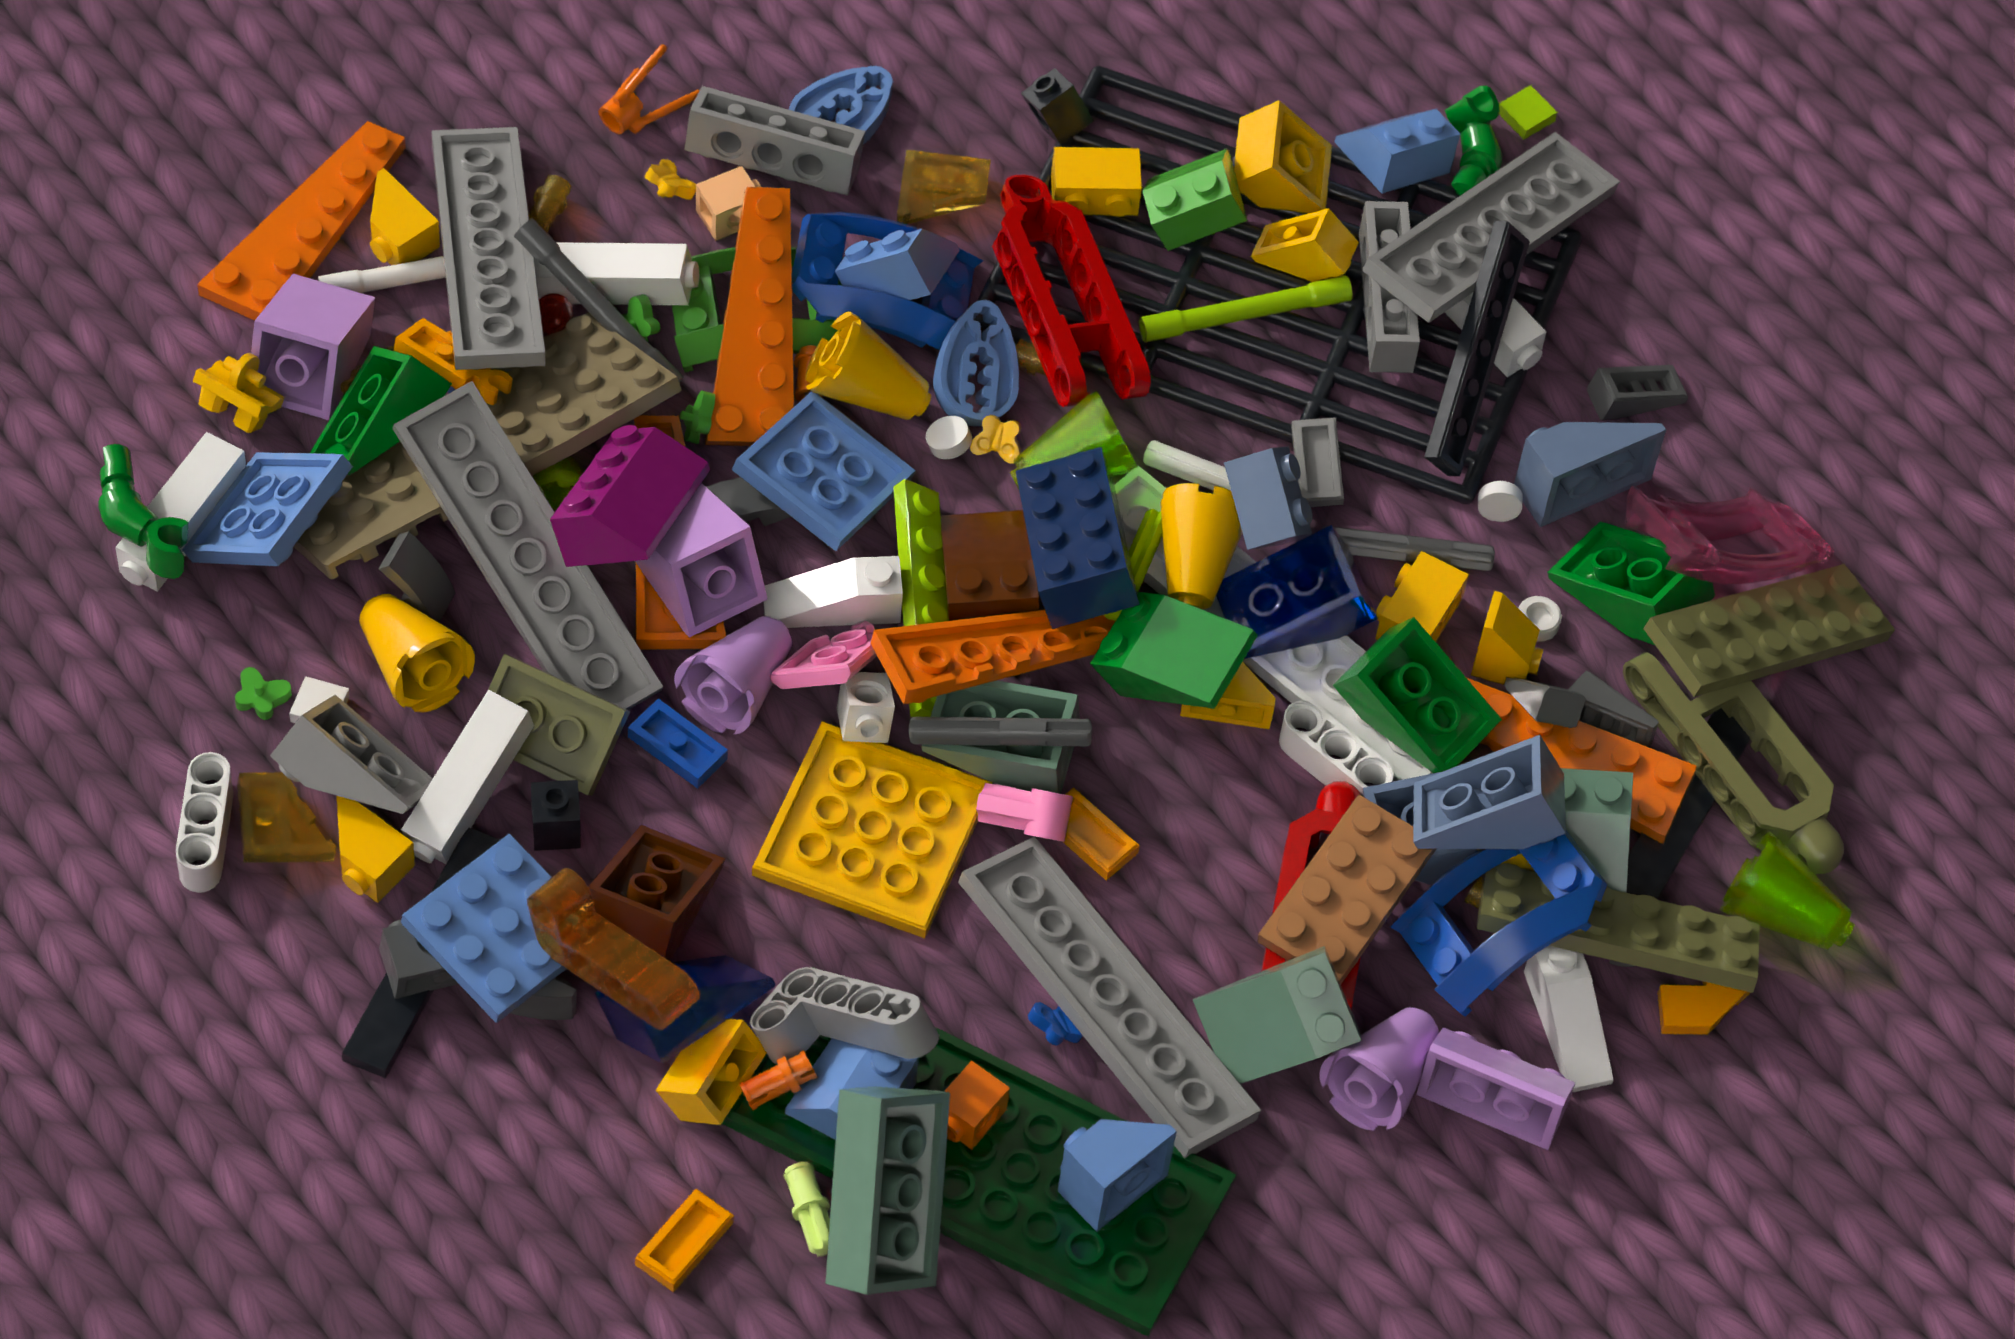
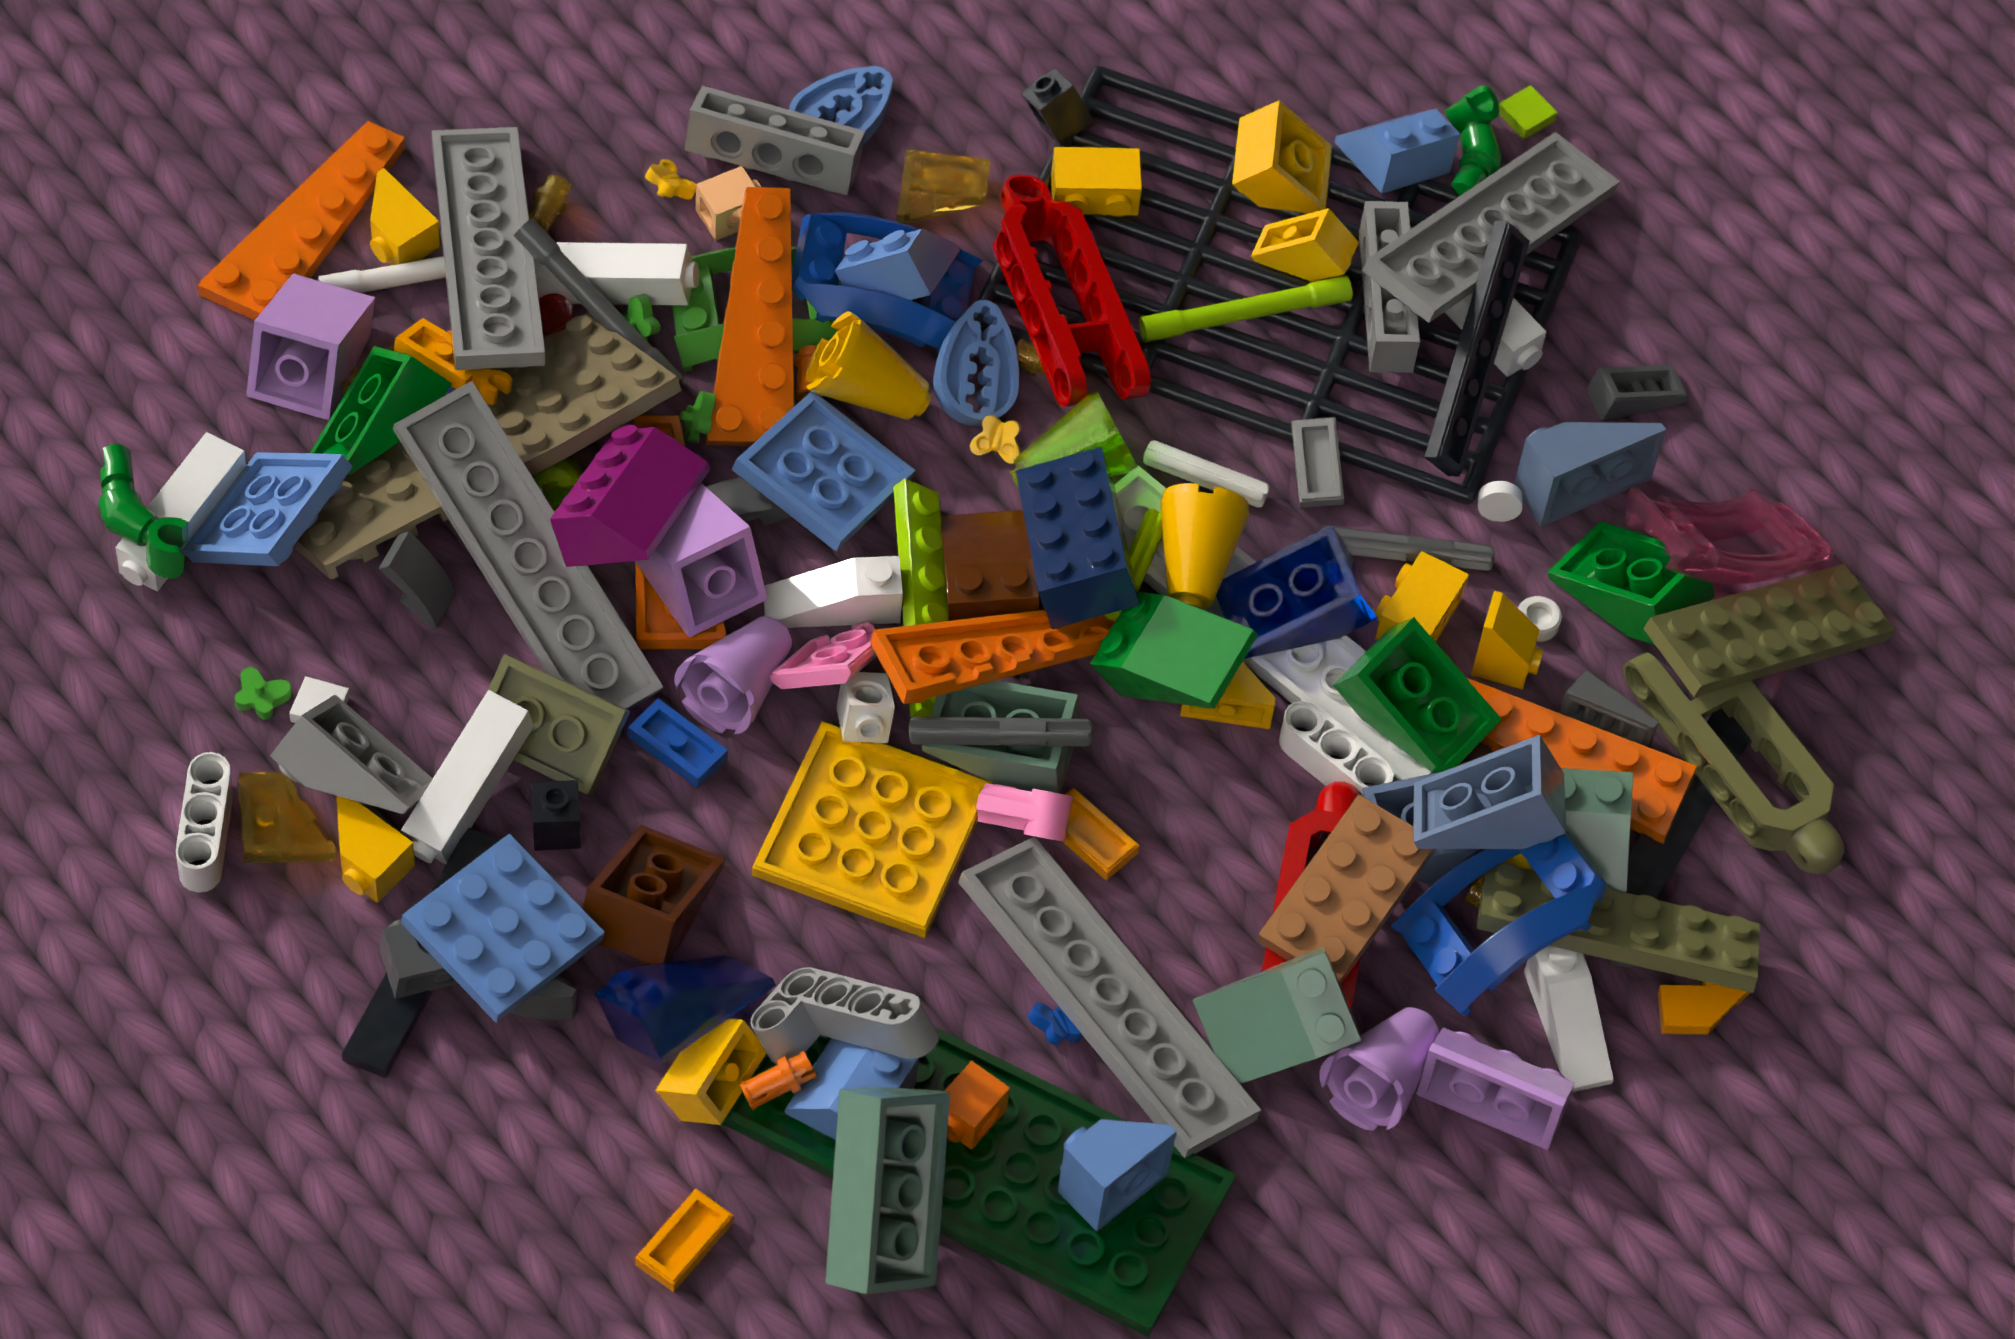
yellow hips [193,353,285,433] -> none
yellow cone [359,594,475,713] -> none
clear orange beam [527,868,700,1030] -> none
orange plant [598,44,700,135] -> none
yellowish green axle [783,1162,830,1256] -> none
white tile [926,416,972,459] -> none
bright green slope [1143,149,1248,251] -> none
sand blue slope [1224,446,1312,550] -> none
dark grey slope [1504,677,1586,728] -> none
clear neon green cone [1720,832,1855,950] -> none

